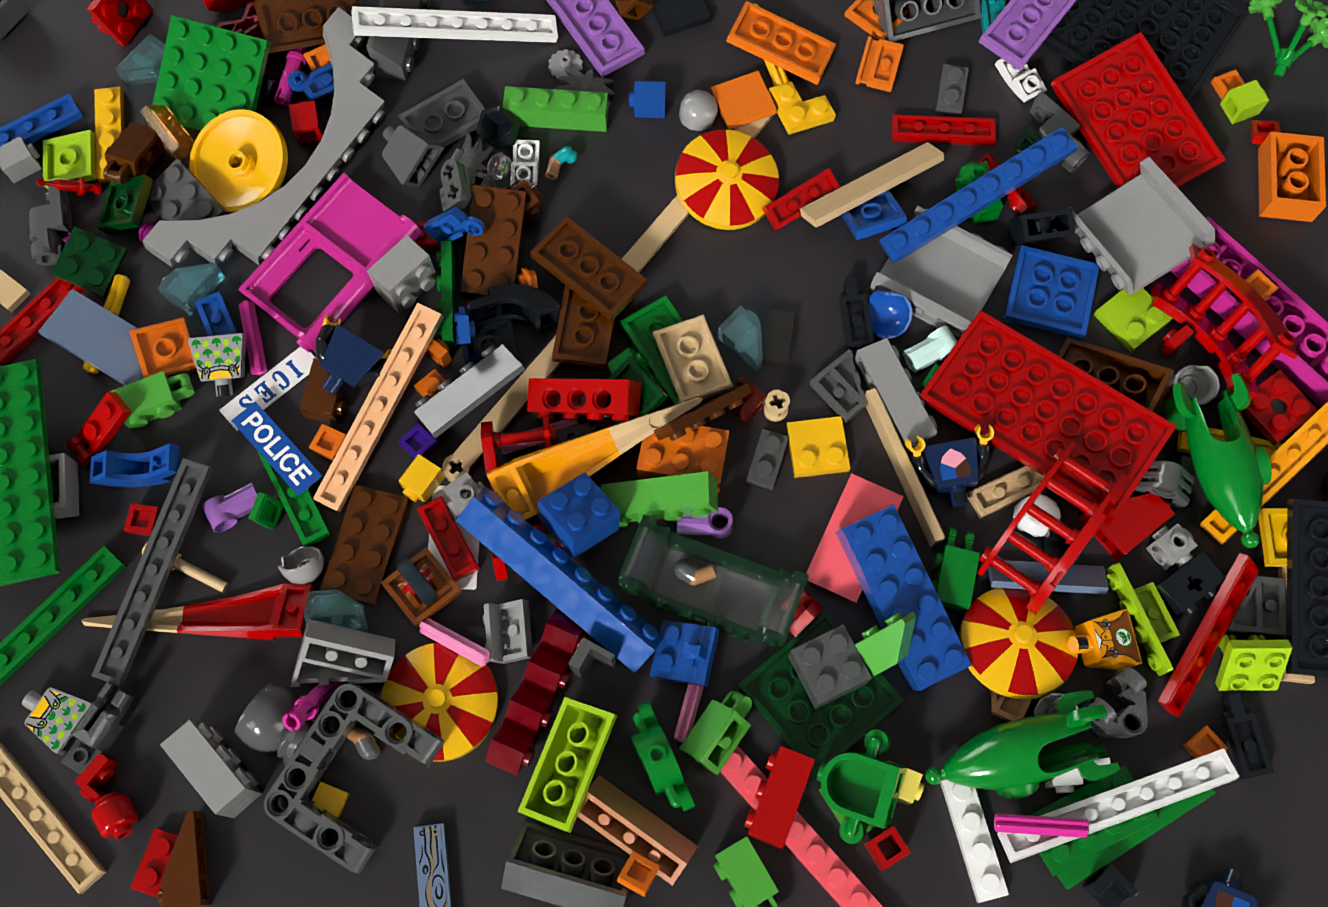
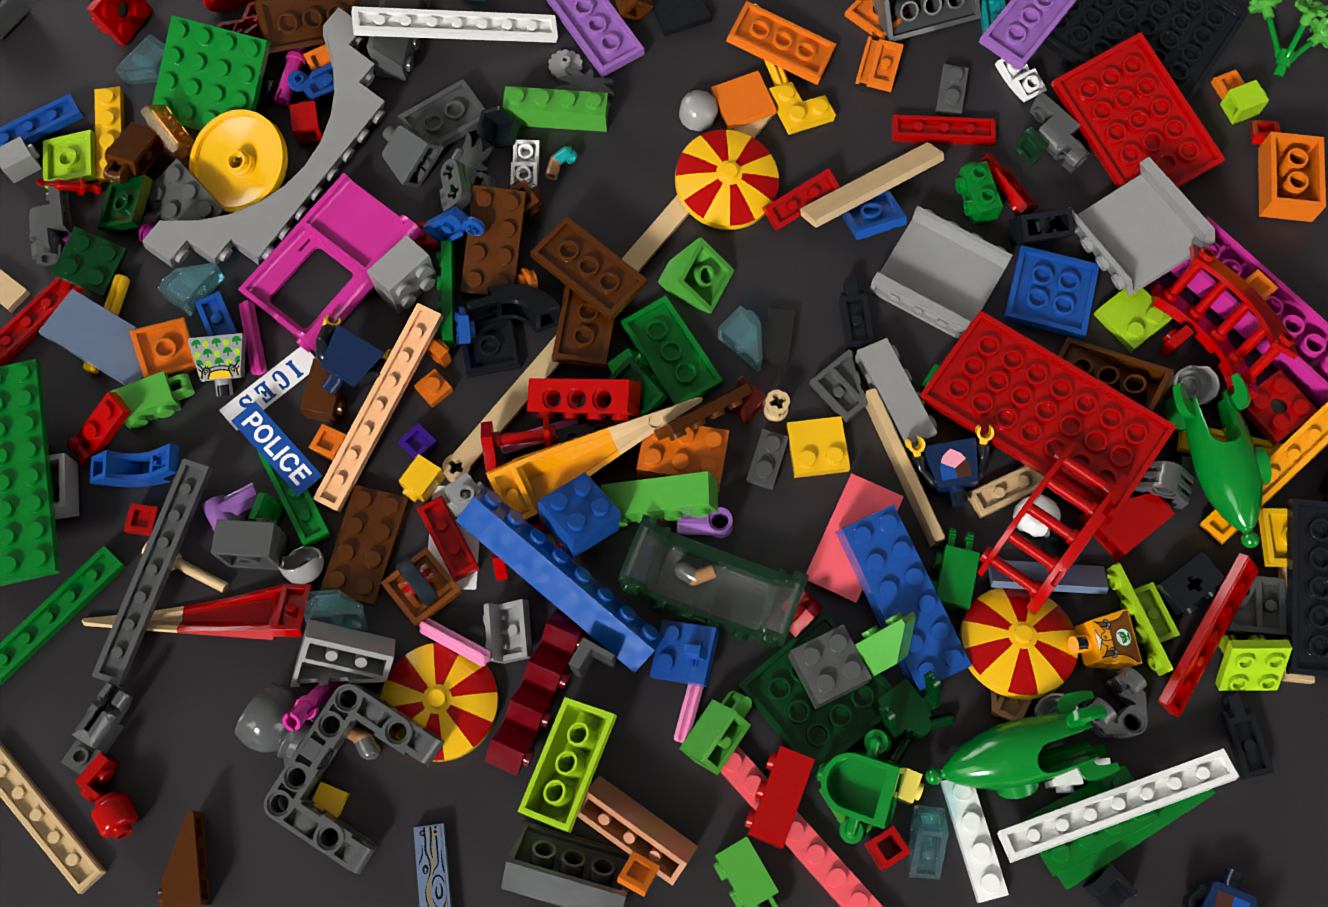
light grey torso [22,687,92,756] -> none
red plate [130,828,178,898] -> none
light grey brick [160,720,262,818] -> none
slope [414,344,525,438] -> none
clear tile [487,152,511,180] -> none
blue brick [629,81,666,118] -> none
green piece [631,700,695,812] -> none
tan tile [653,314,733,403] -> none
blue helmet [868,291,912,339] -> none
blue plate [879,127,1078,264] -> none
light aqua piece [903,326,958,373] -> none
dark pink axle [994,813,1089,838] -> none
light grey brick [1146,524,1198,570] -> none
orange tile [1183,725,1229,759] -> none
none -> dark grey brick [211,516,289,570]
none -> bright green slope [658,238,734,313]
none -> dark green piece [878,671,956,764]
none -> clear light blue slope [909,805,949,880]

